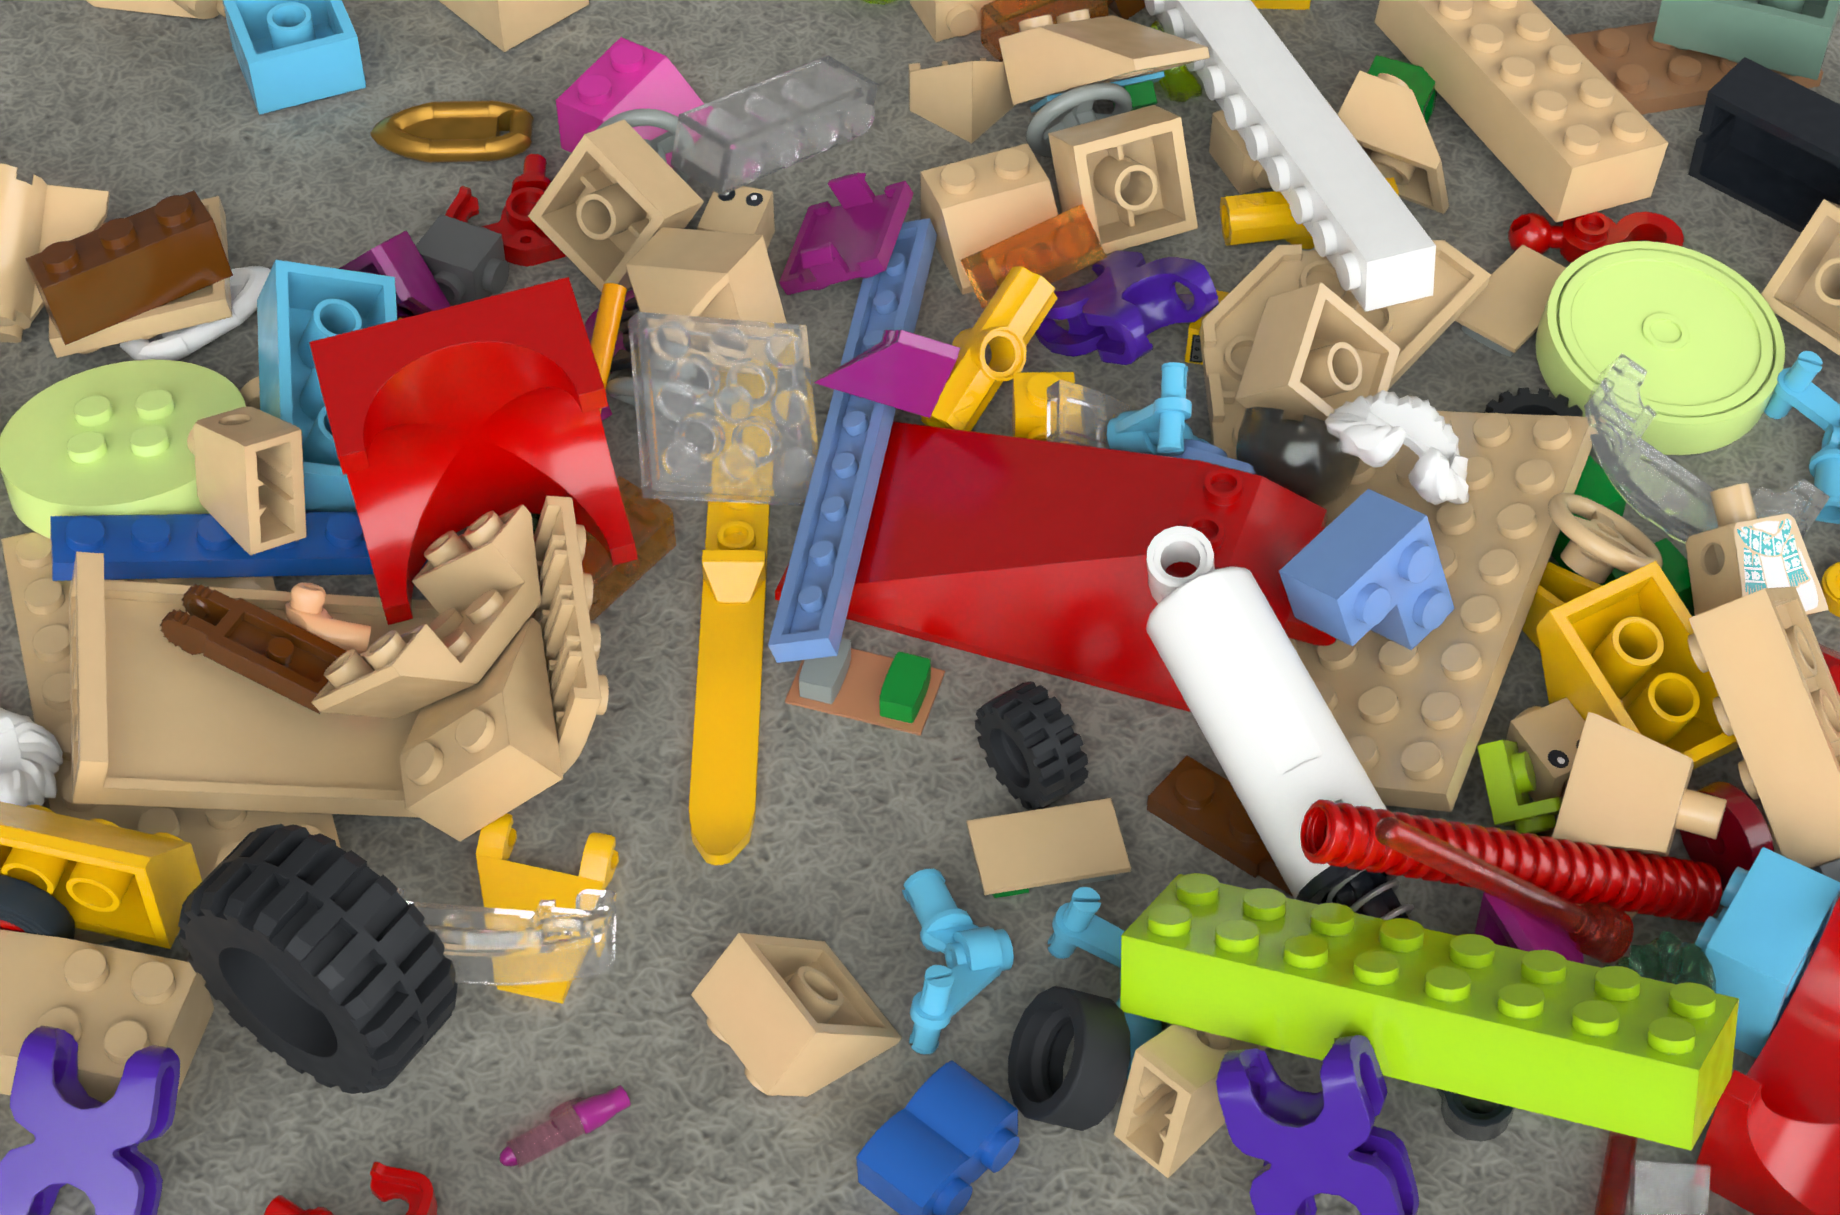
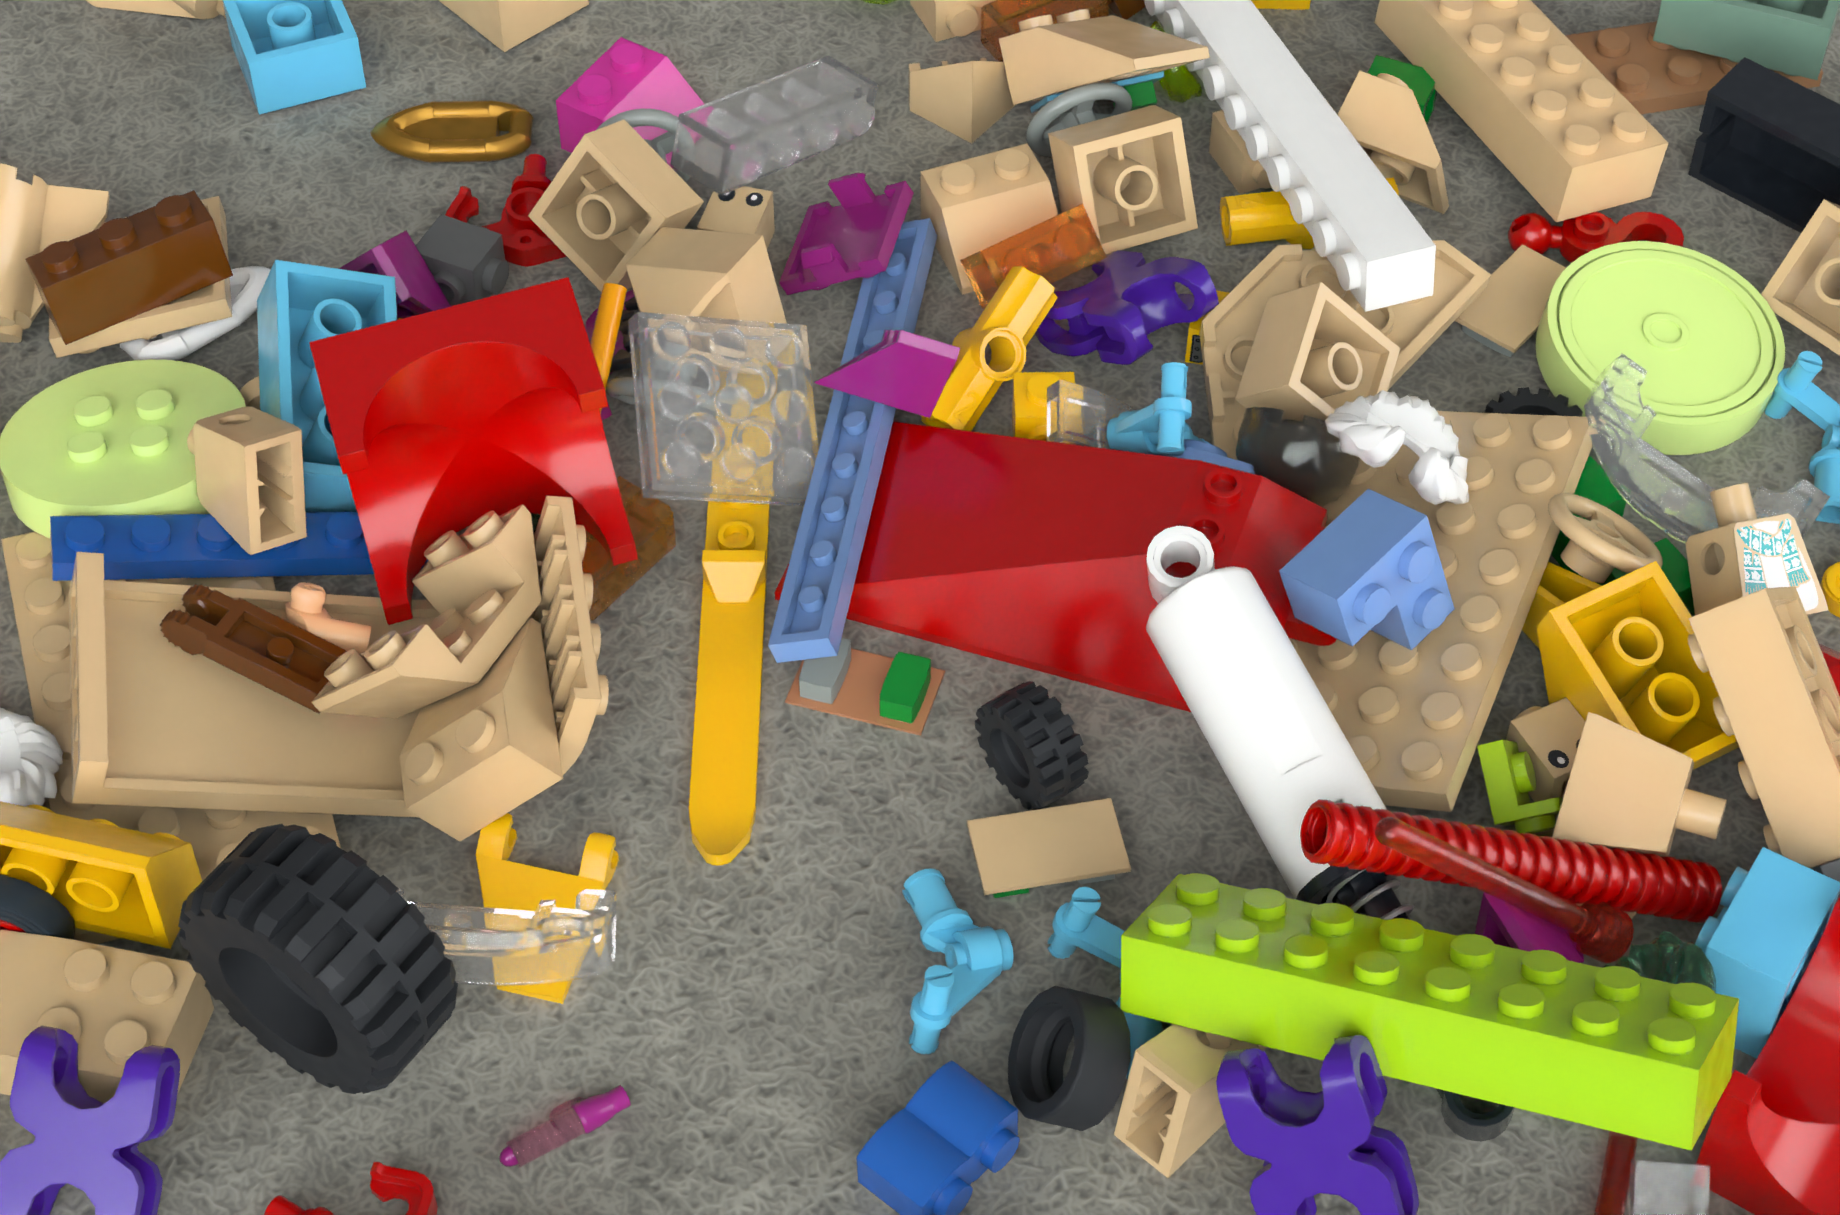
tan slope [691,933,902,1097] -> none
reddish brown hinge [1147,755,1293,896] -> none
dark red piece [1680,781,1774,891] -> none

